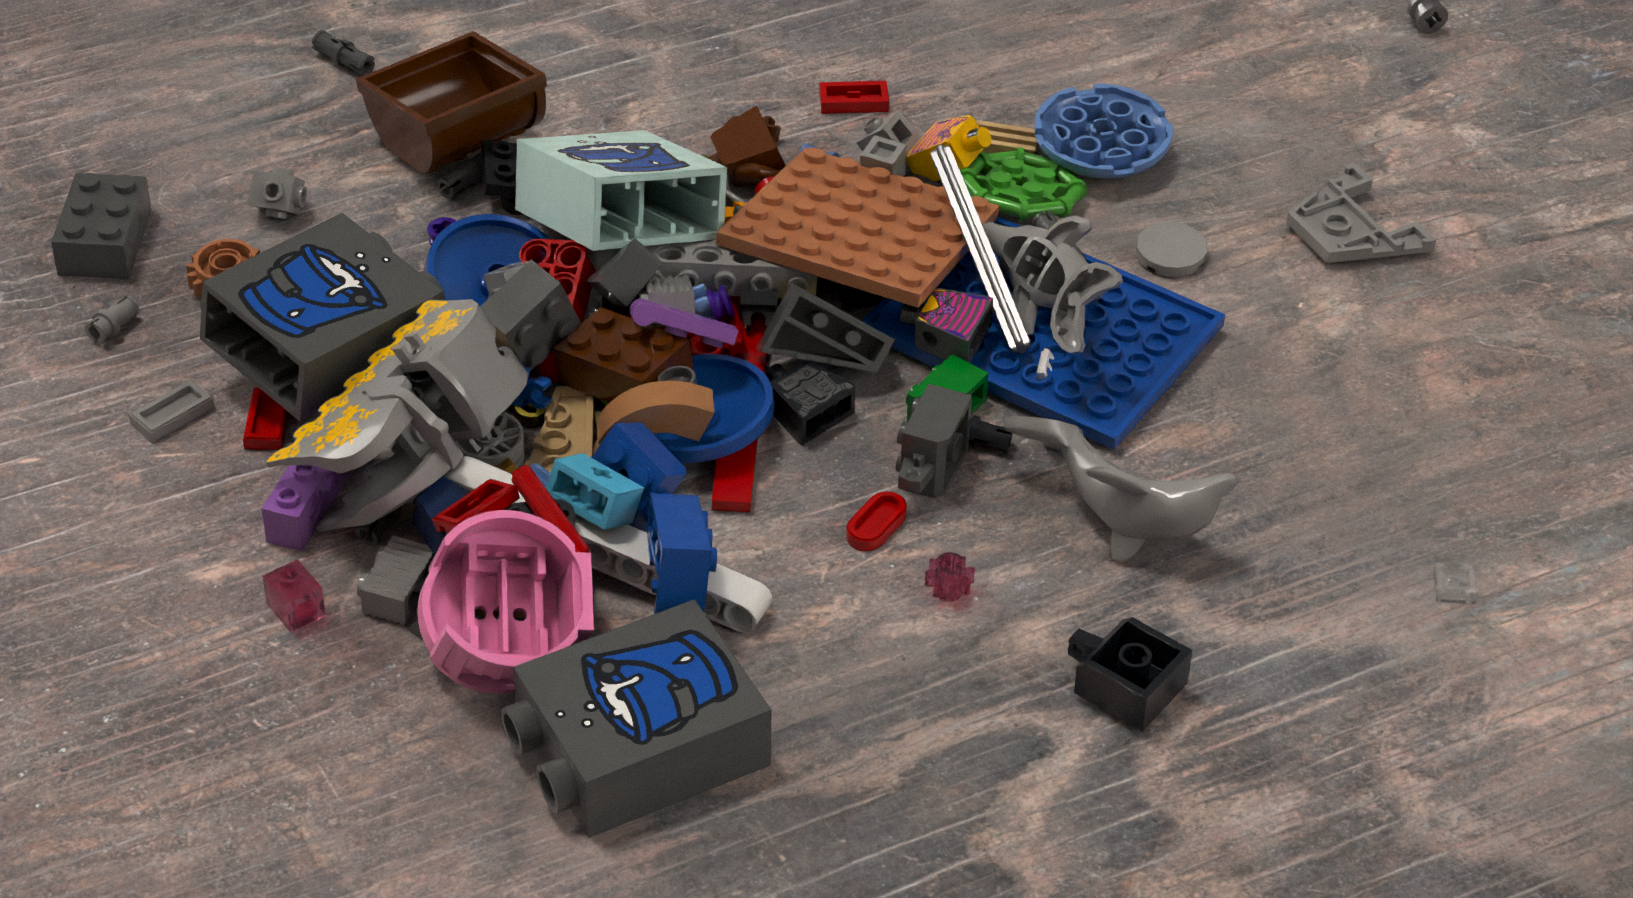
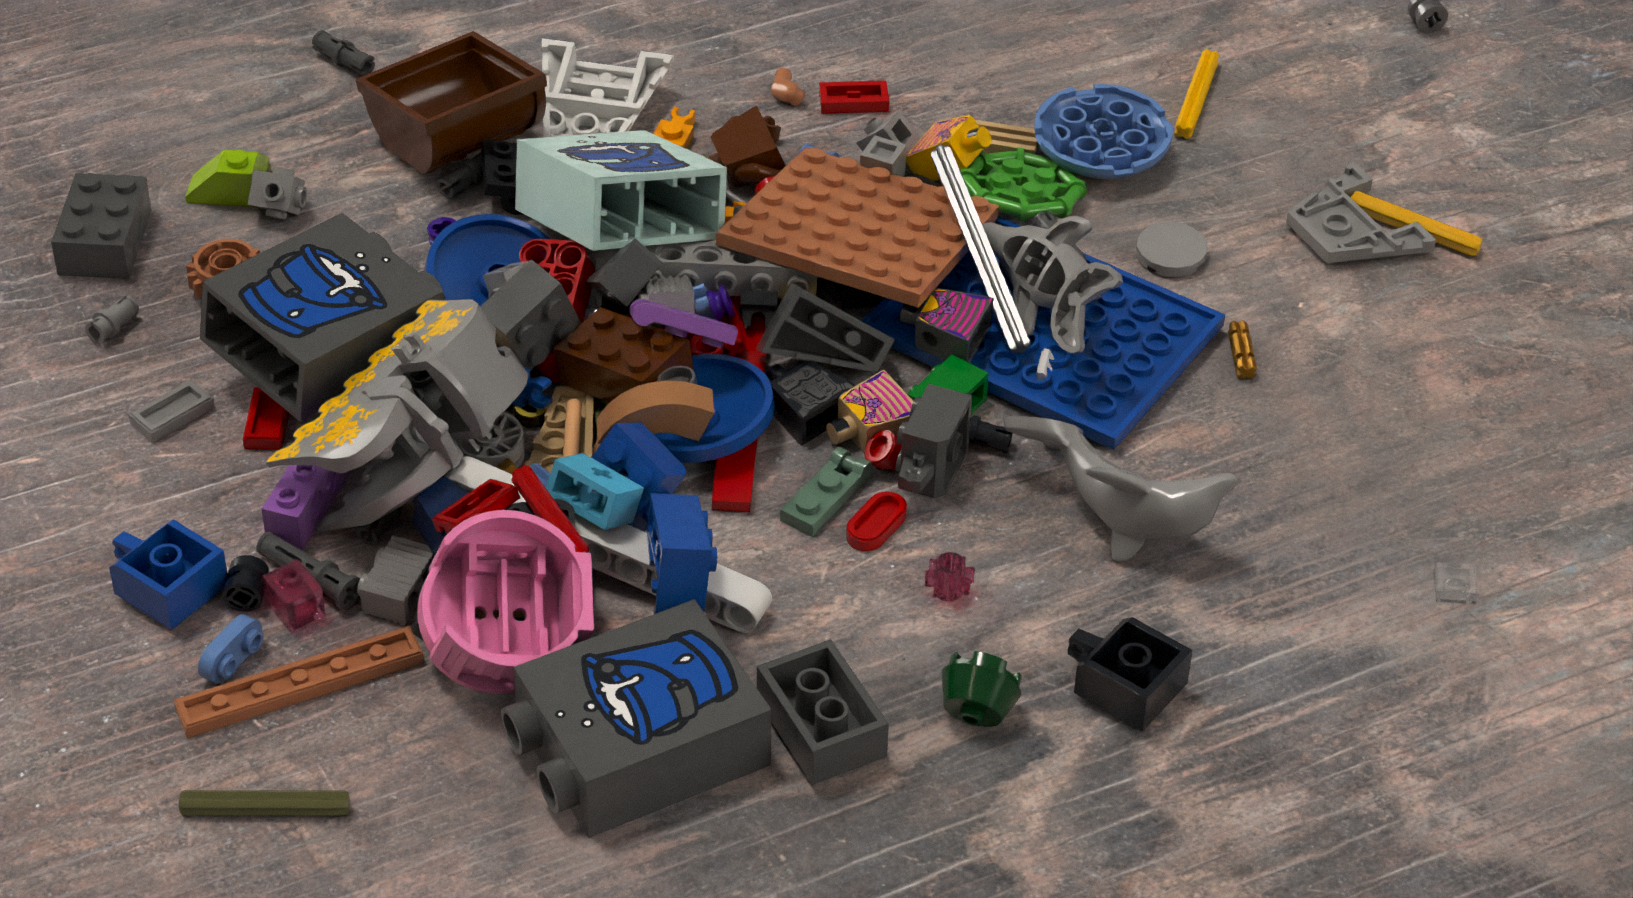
none -> blue hinge [109,519,228,630]
none -> nougat tile [173,626,424,738]
none -> olive axle [179,790,350,816]
none -> lime slope [185,150,270,207]
none -> medium blue plate [198,614,264,684]
none -> black wheel [222,555,269,612]
none -> dark grey pin [256,531,360,610]
none -> white wedge [542,38,674,137]
none -> light nougat bar [563,399,582,457]
none -> light orange plate [653,106,696,149]
none -> dark grey brick [757,639,889,785]
none -> nougat arm [771,68,805,106]
none -> sand green plate [780,447,873,537]
none -> tan torso [827,370,913,453]
none -> red tile [864,430,902,472]
none -> dark green cone [941,651,1022,727]
none -> yellow axle [1174,49,1219,139]
none -> pearl gold axle [1228,320,1257,379]
none -> yellow axle [1351,191,1482,257]

